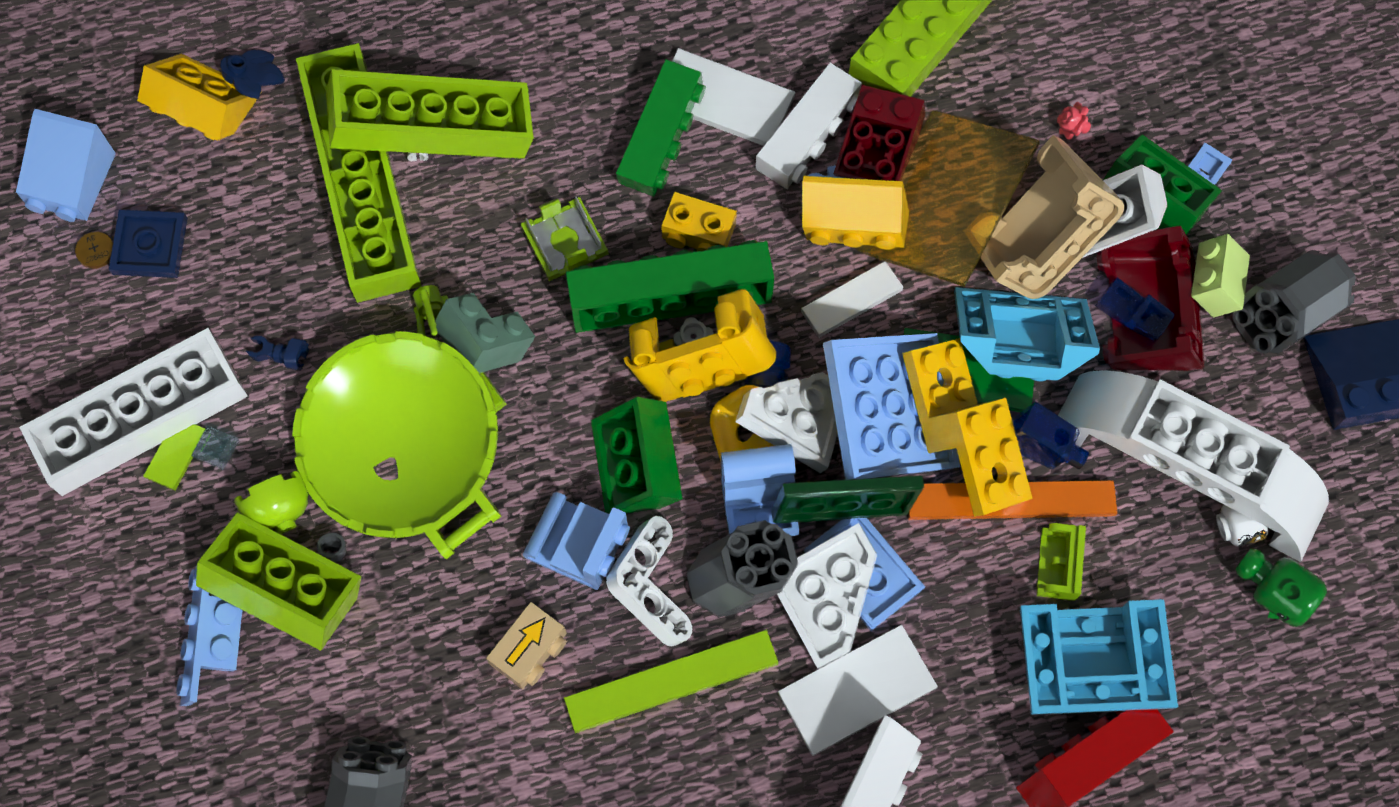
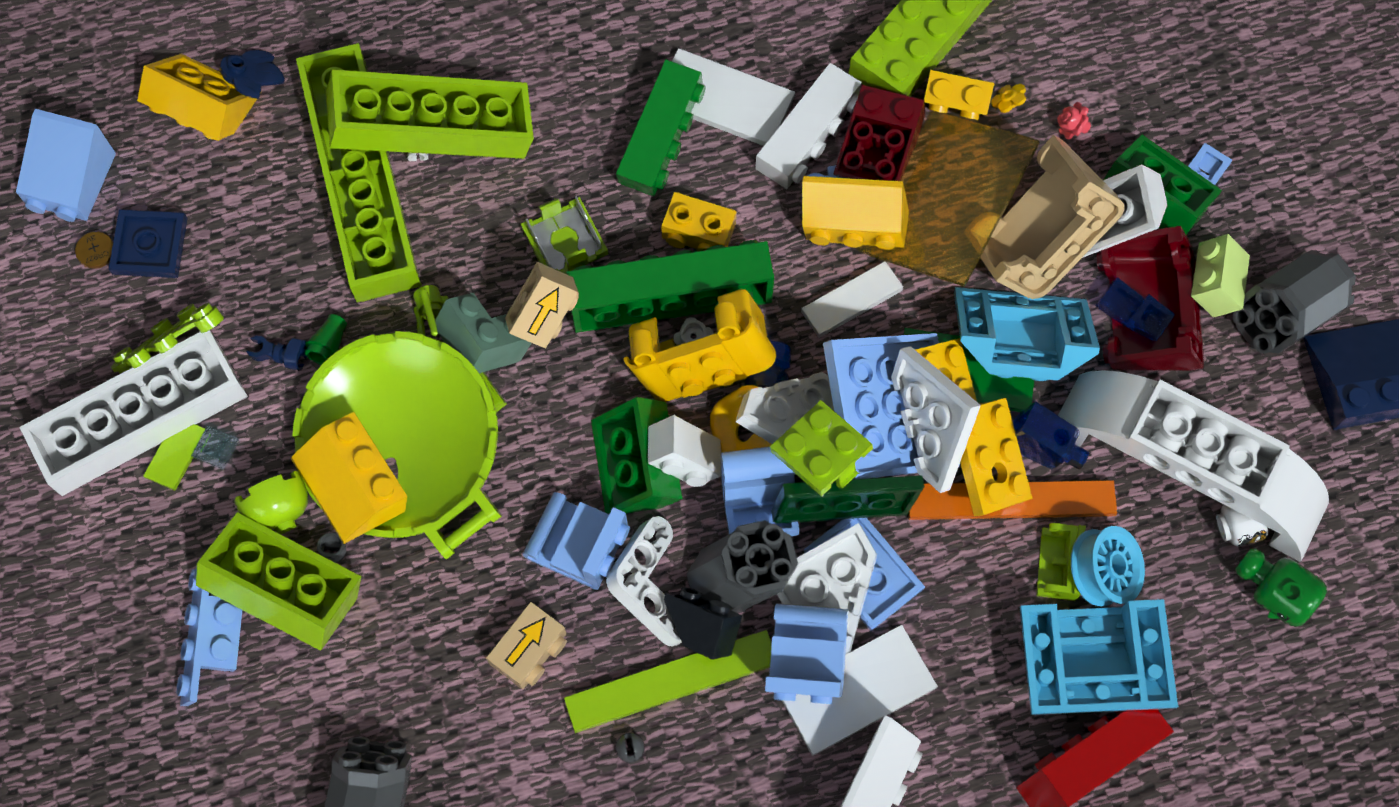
none -> lime plant [111,303,224,374]
none -> yellow slope [291,412,407,544]
none -> green cone [305,314,347,365]
none -> tan brick [505,262,579,349]
none -> dark grey hinge [615,733,645,763]
none -> white brick [648,415,721,487]
none -> black slope [664,587,742,660]
none -> light blue piece [765,604,848,704]
none -> lime piece [770,400,873,497]
none -> white plate [891,346,981,493]
none -> yellow brick [924,70,994,120]
none -> yellow plant [991,84,1026,113]
none -> medium azure wheel [1071,526,1145,607]

